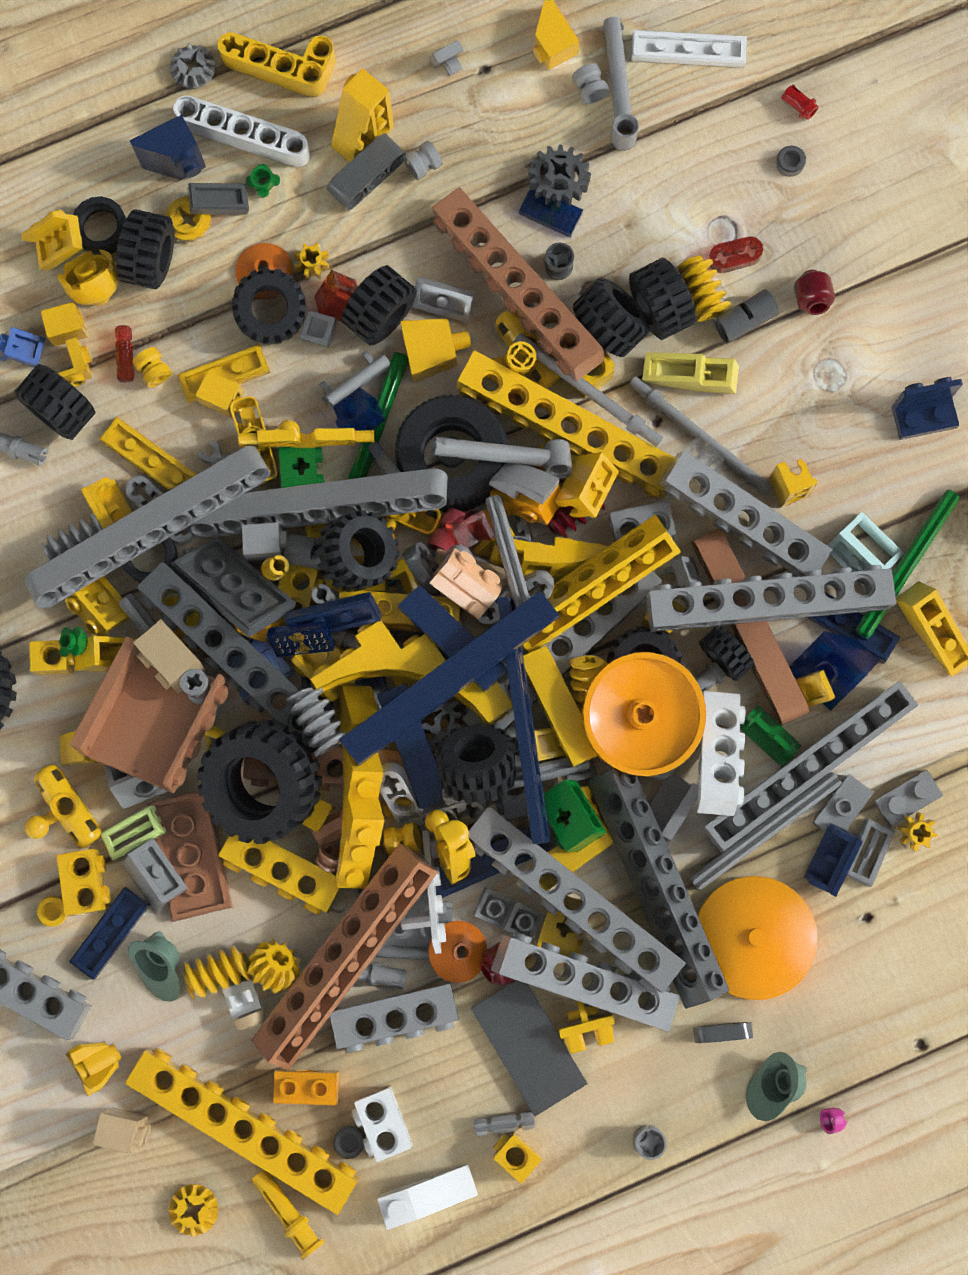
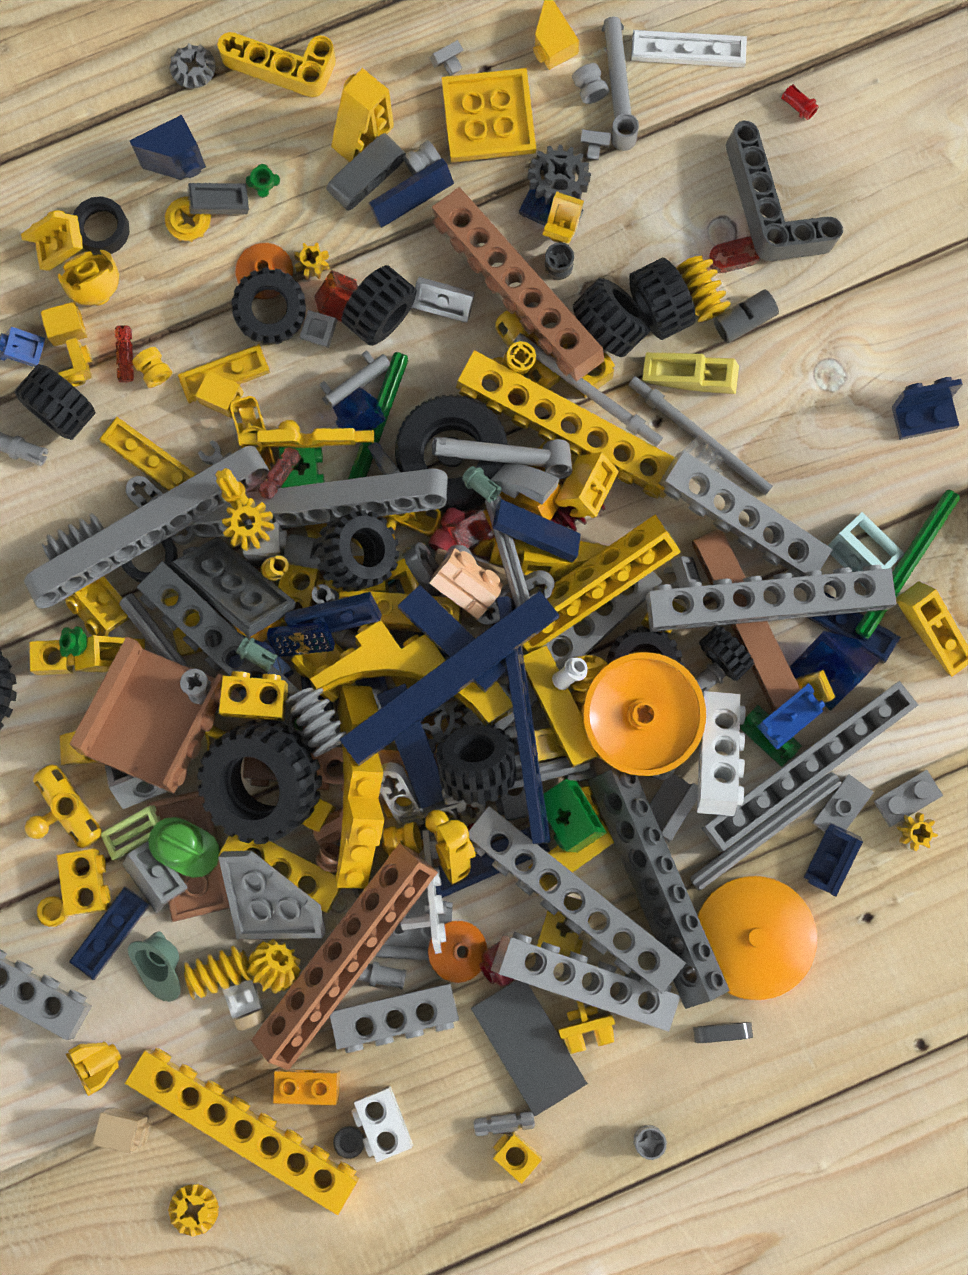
yellow hinge [81,477,133,529] -> none
black tyre [116,209,174,290] -> none
tan brick [133,619,206,694] -> none
white beam [173,96,310,167] -> none
yellow pin [250,1170,325,1260] -> none
white slope [377,1164,478,1230] -> none
yellow torso [400,319,471,382] -> none
light grey slope [472,887,543,941] -> none
light grey brick [608,500,676,542] -> none
sand green piece [746,1052,807,1122] -> none
yellow hinge [769,459,818,508] -> none
dark grey tile [776,145,806,177] -> none
dark red head [794,269,835,315] -> none
dark pink hinge [820,1107,847,1134] -> none
light grey tile [846,819,896,887] -> none
none -> bright green piece [148,817,220,878]
none -> yellow axle [215,468,248,510]
none -> light grey plate [218,851,326,939]
none -> yellow brick [219,671,288,721]
none -> yellow gear [222,498,275,551]
none -> sand green pin [236,637,278,673]
none -> clear red axle [258,447,301,500]
none -> dark blue tile [369,158,454,228]
none -> yellow plate [441,68,536,163]
none -> sand green pin [462,466,502,503]
none -> dark blue tile [492,499,581,563]
none -> yellow bracket [542,192,584,243]
none -> white pin [552,658,587,690]
none -> light grey tile [581,129,611,160]
none -> dark grey beam [726,120,843,261]
none -> blue hinge [757,683,825,750]

